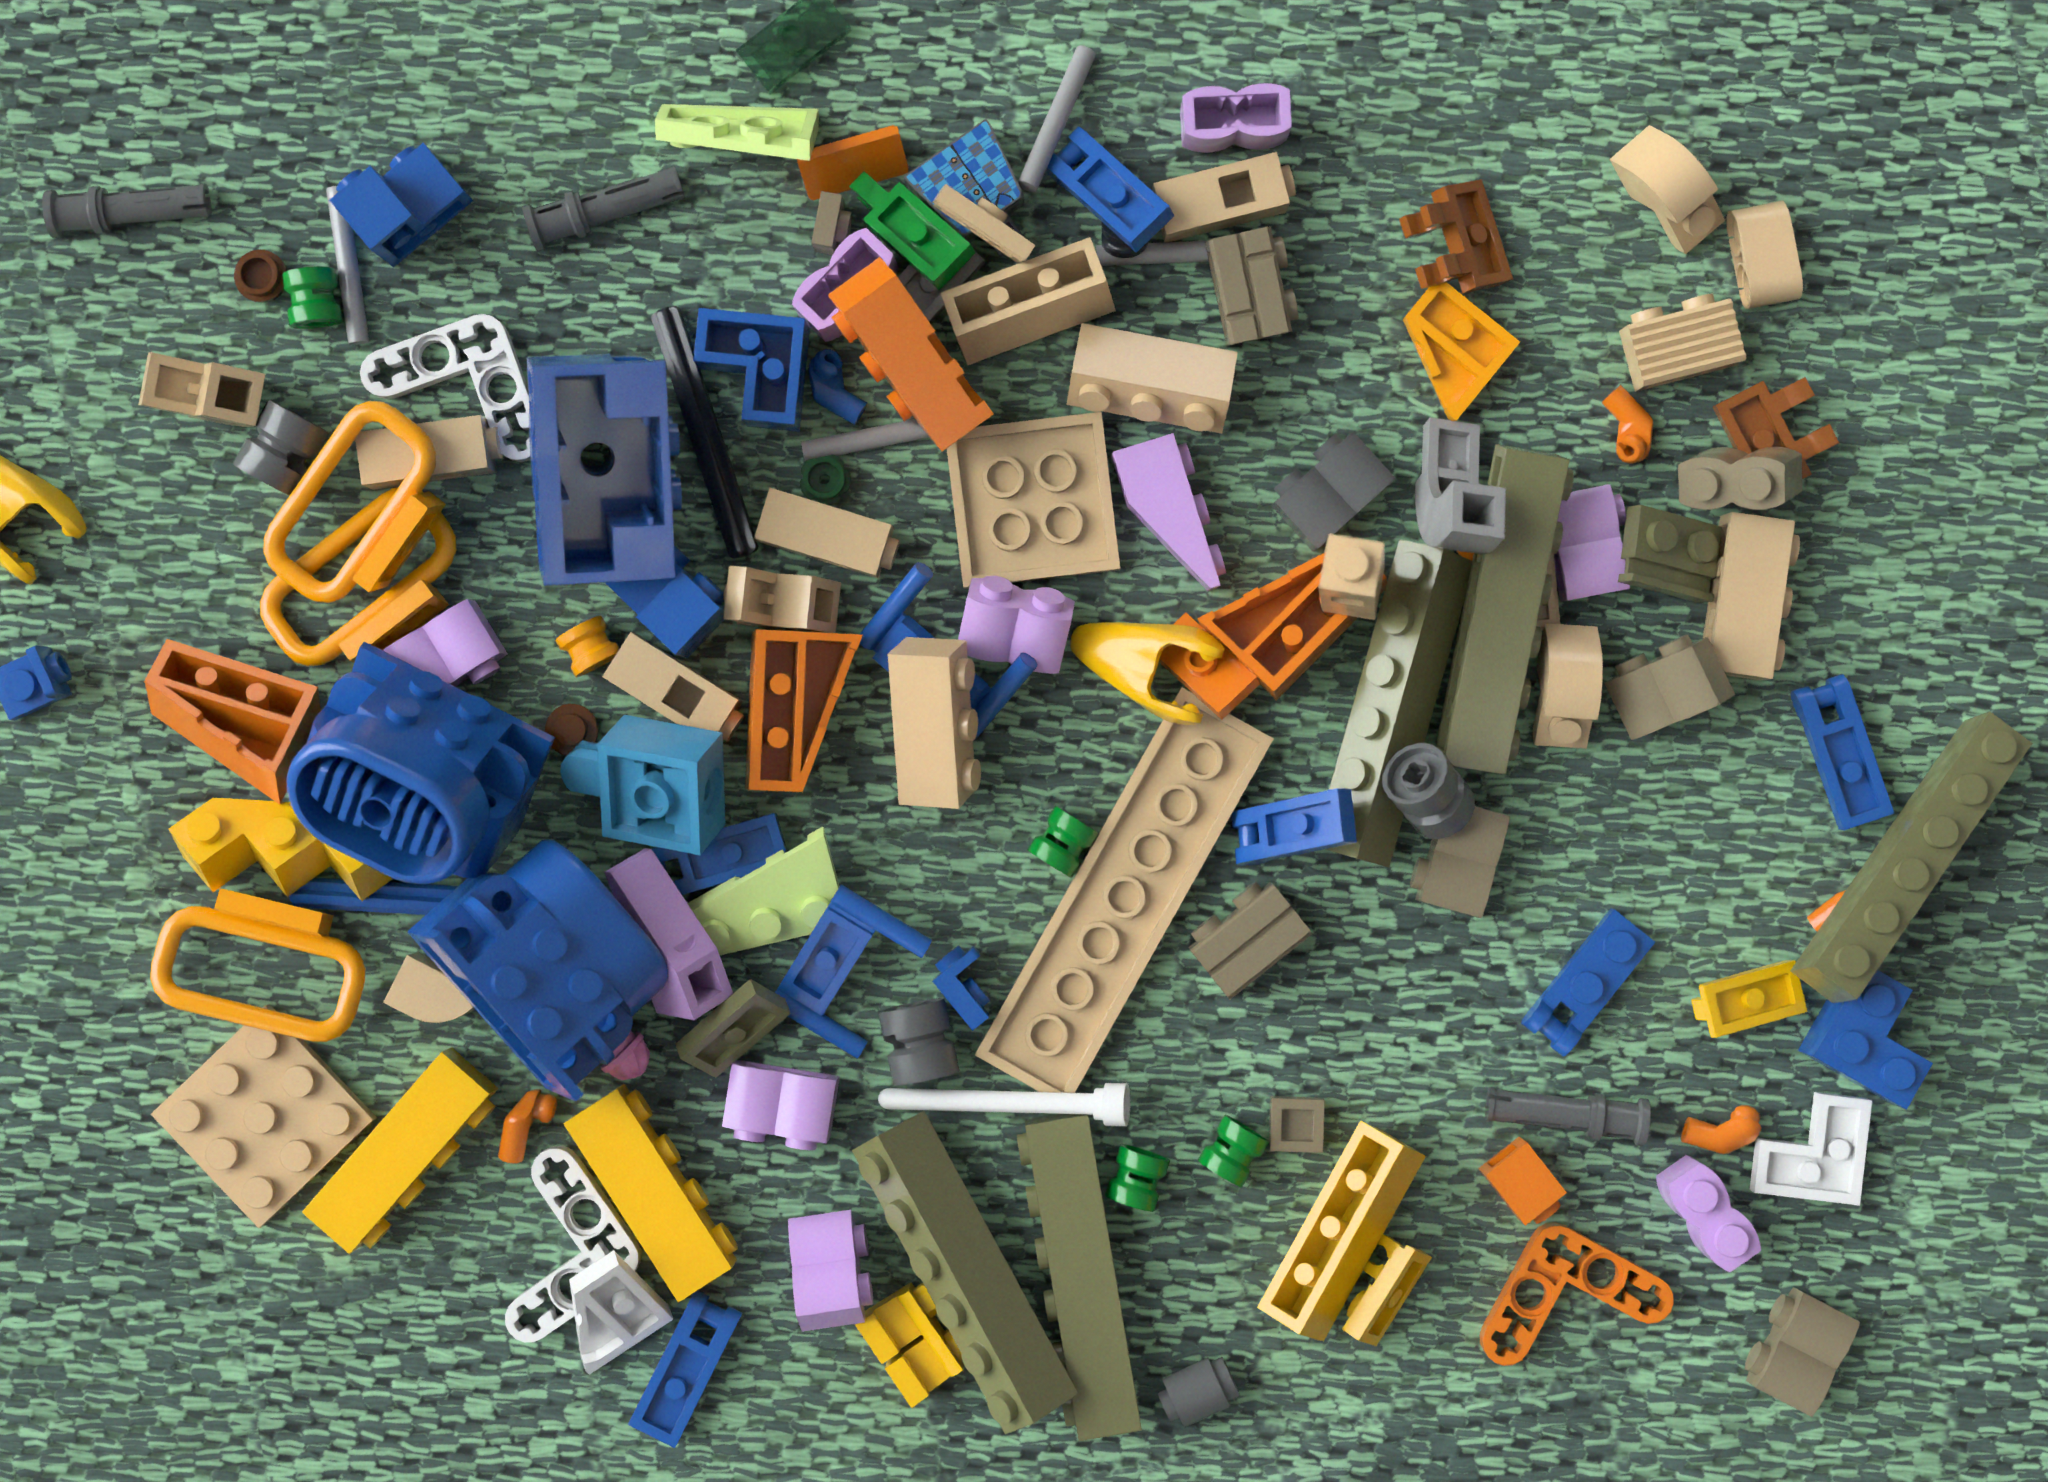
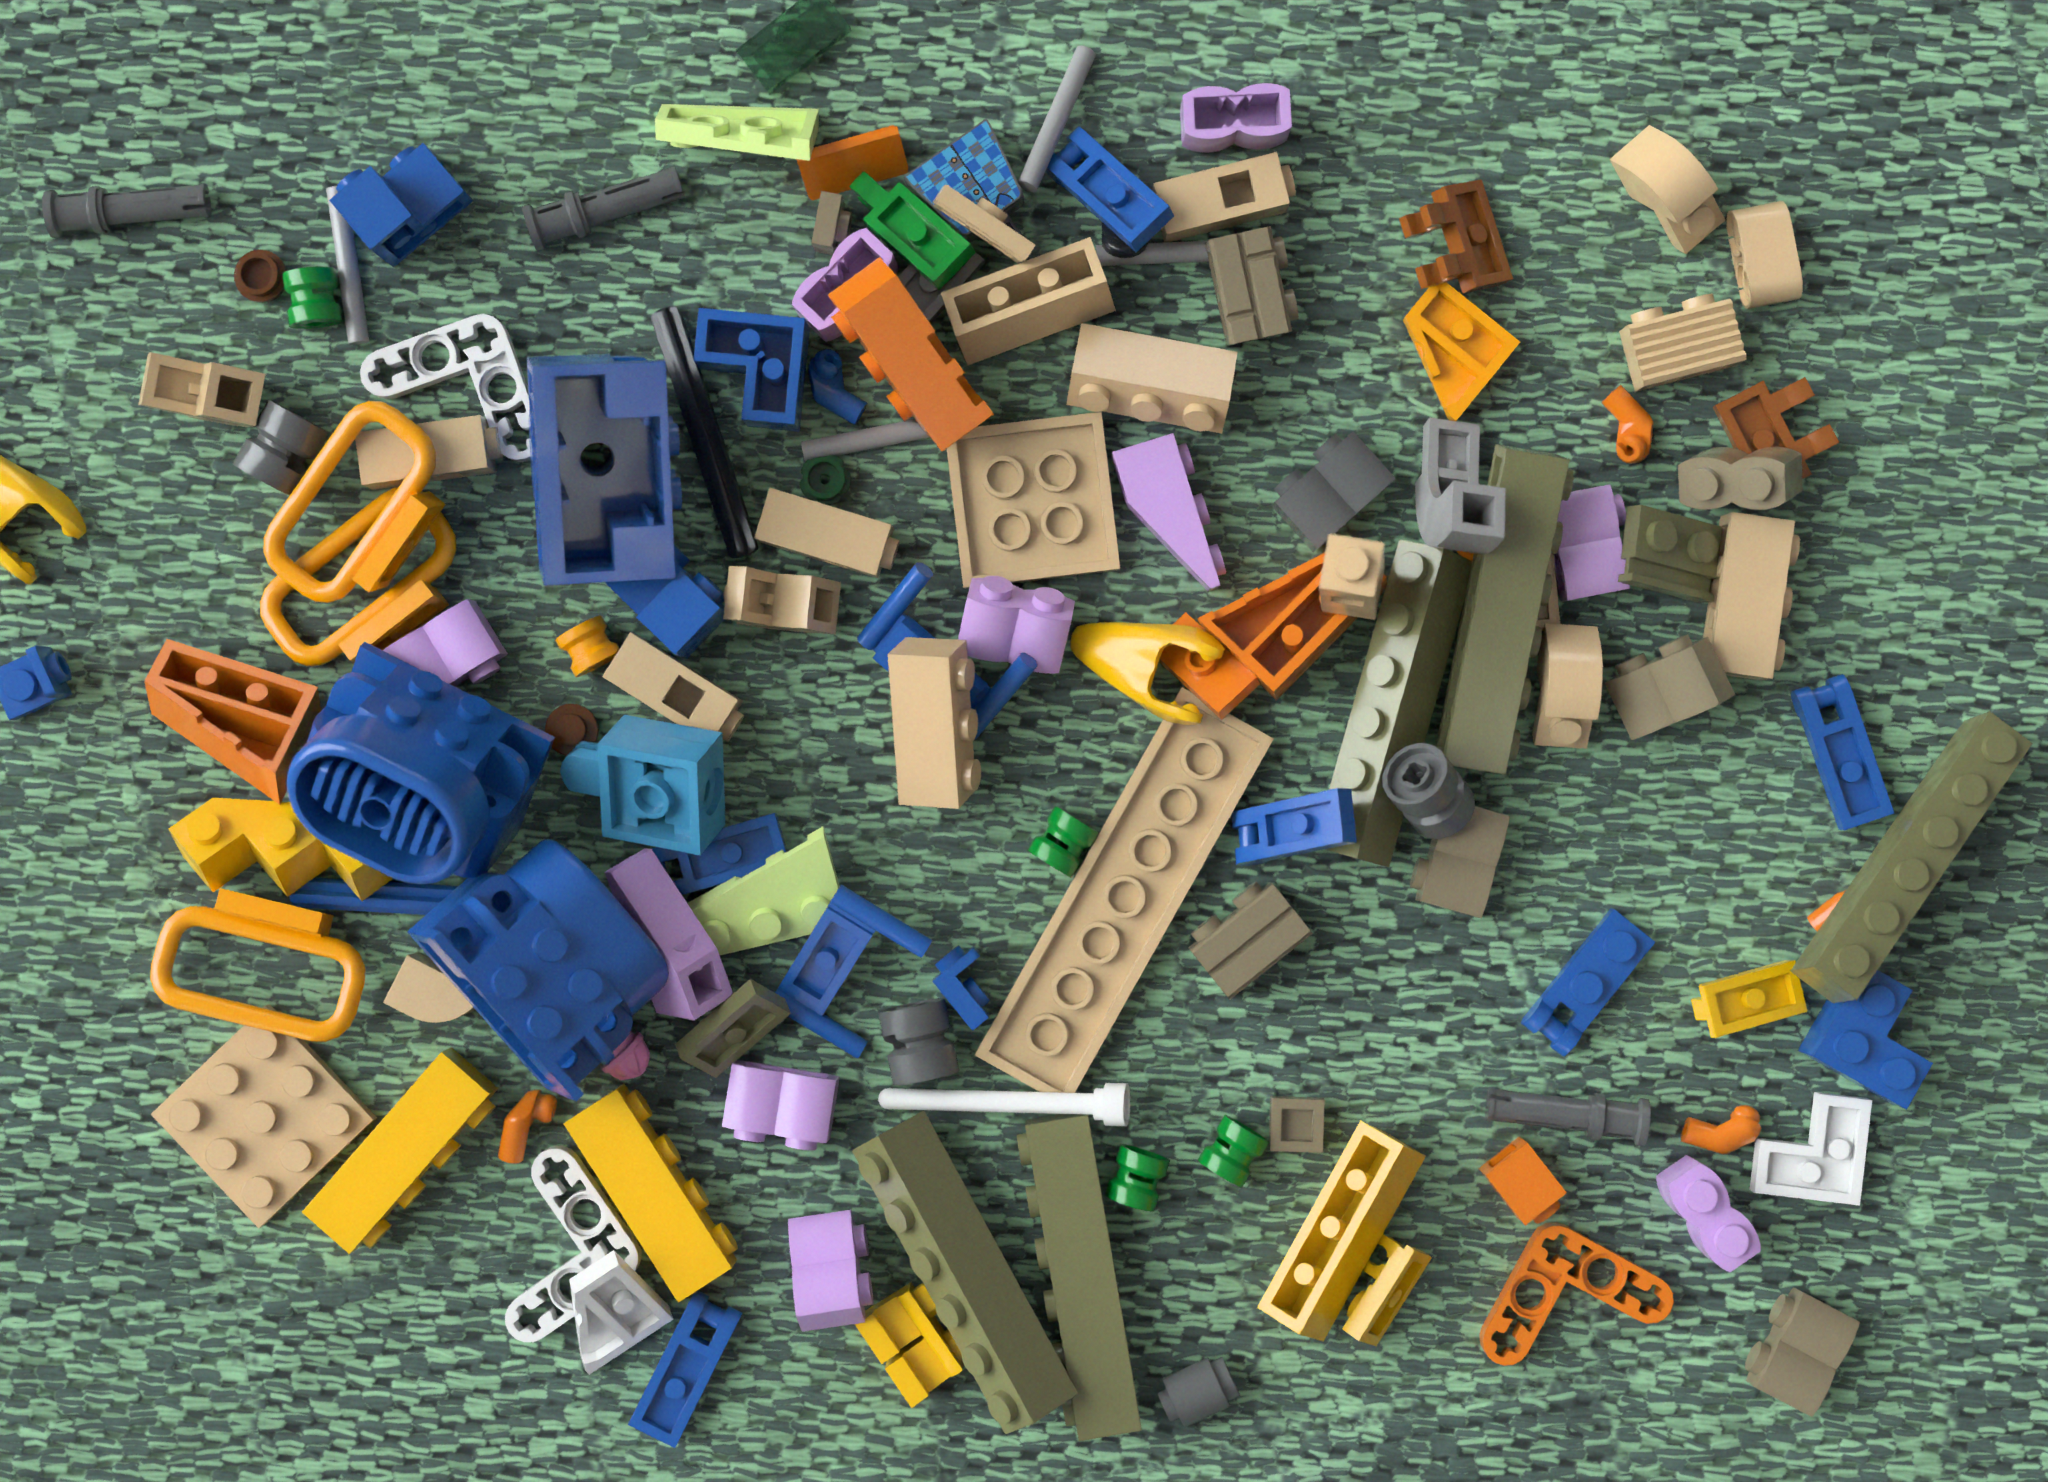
orange wedge [745,629,863,792] -> none

